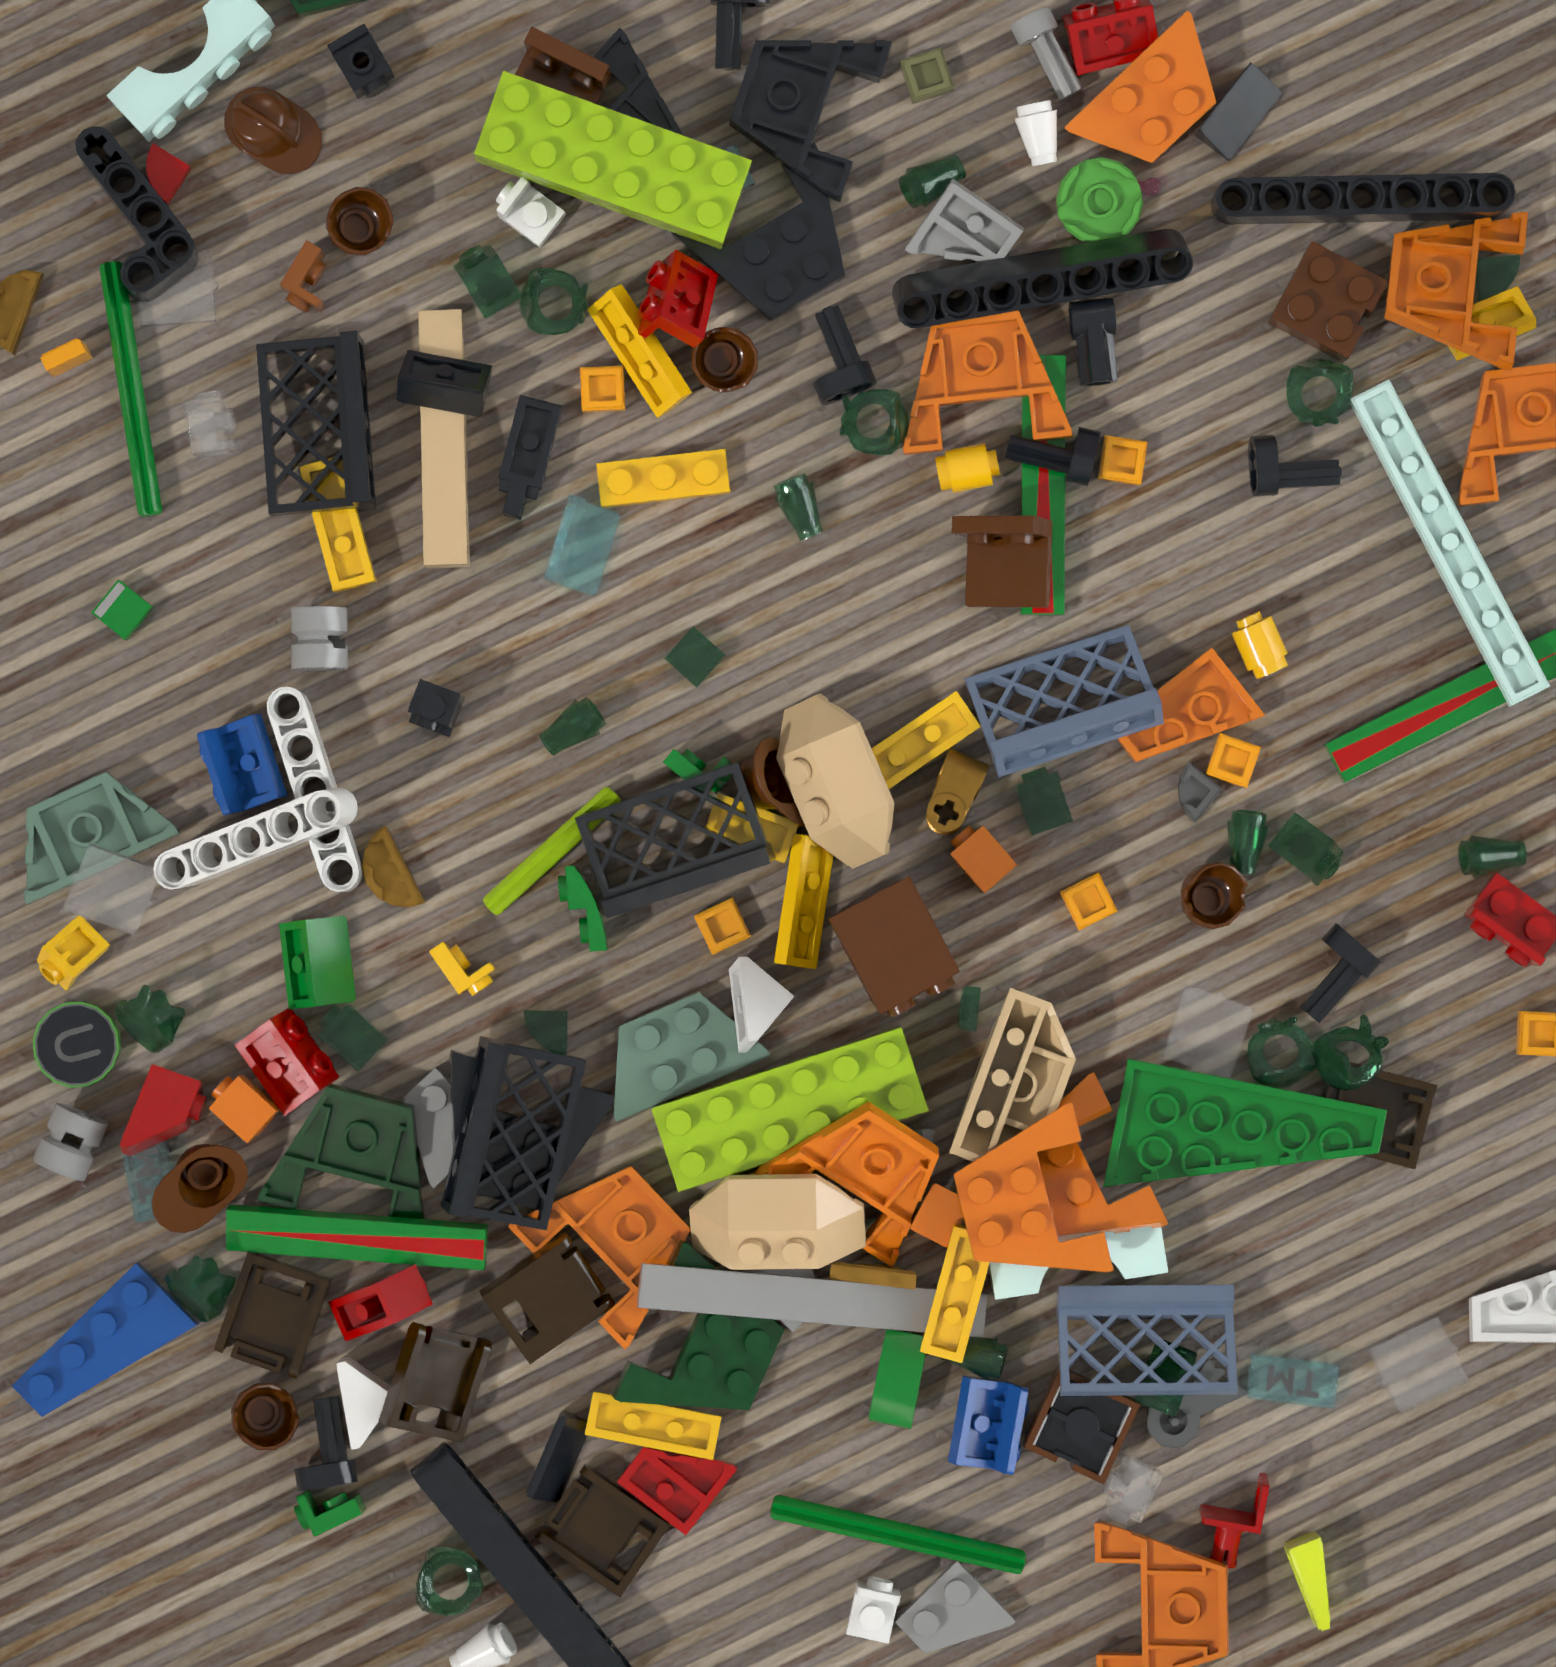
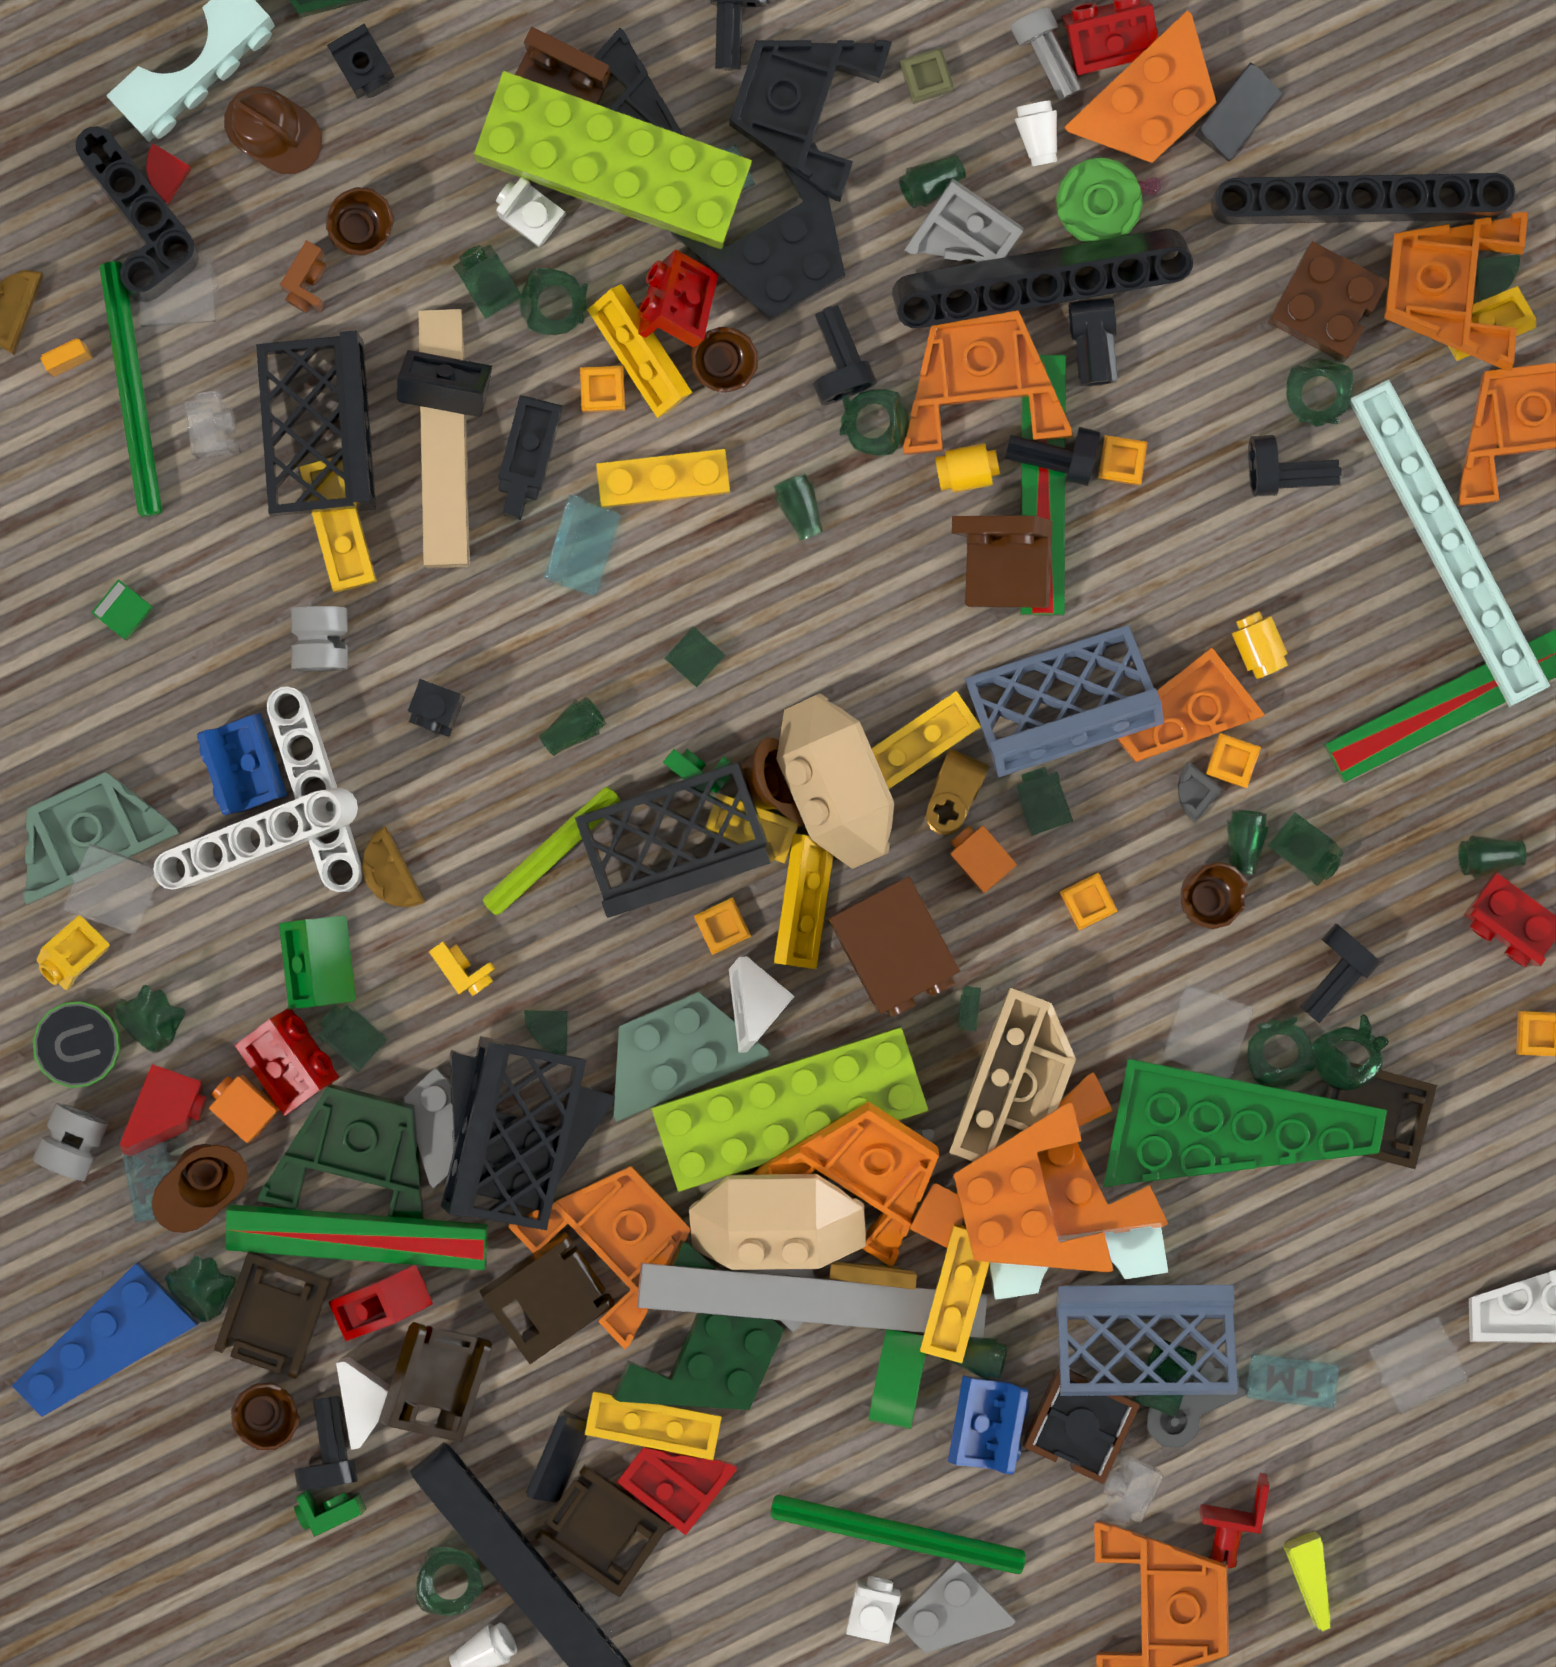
green slope [558,866,609,952] -> none

